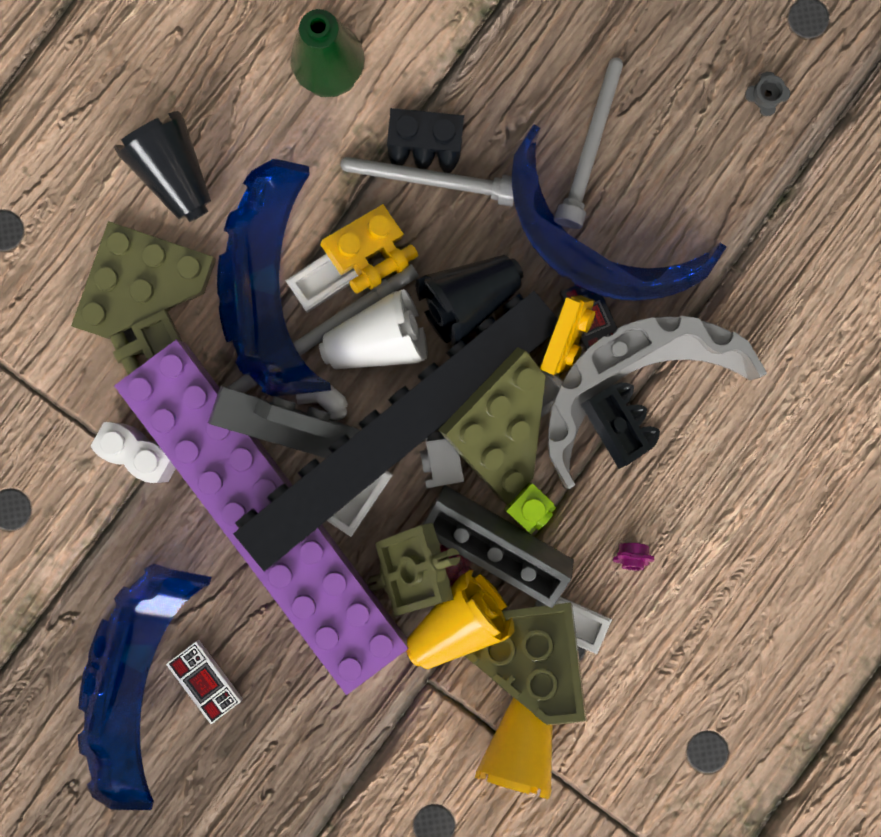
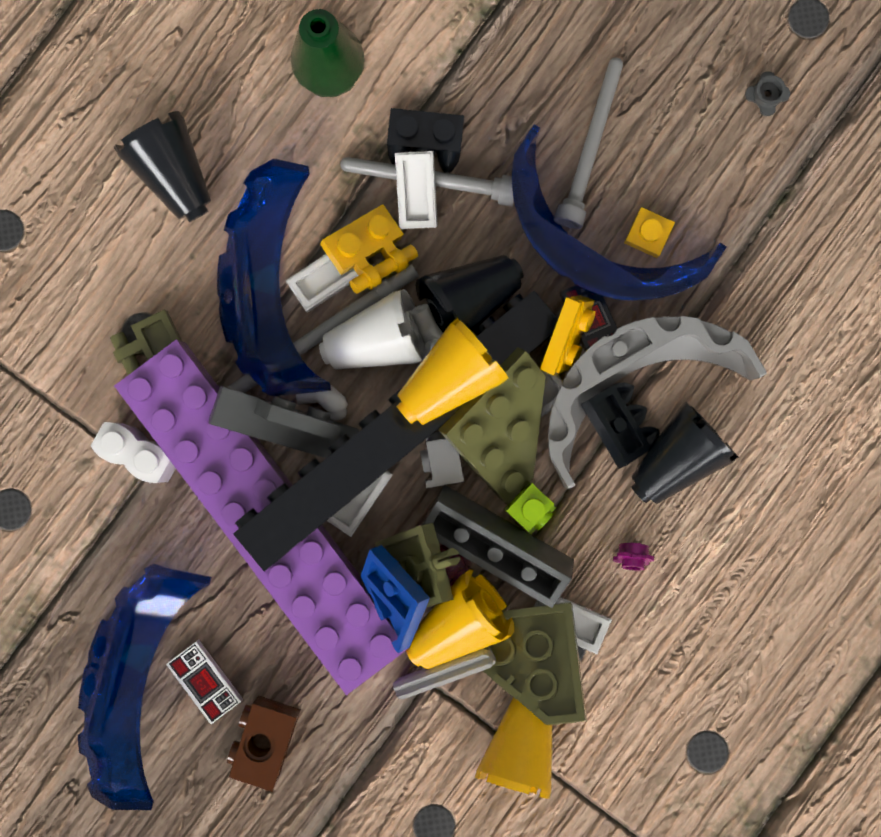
olive plate [71,221,216,340] -> none
none -> reddish brown brick [227,696,301,792]
none -> blue wing [360,545,430,653]
none -> light grey axle [393,647,496,700]
none -> white tile [395,151,438,229]
none -> yellow cone [396,318,508,425]
none -> white arm [411,304,443,355]
none -> yellow plate [624,207,675,258]
none -> black cone [631,402,739,504]

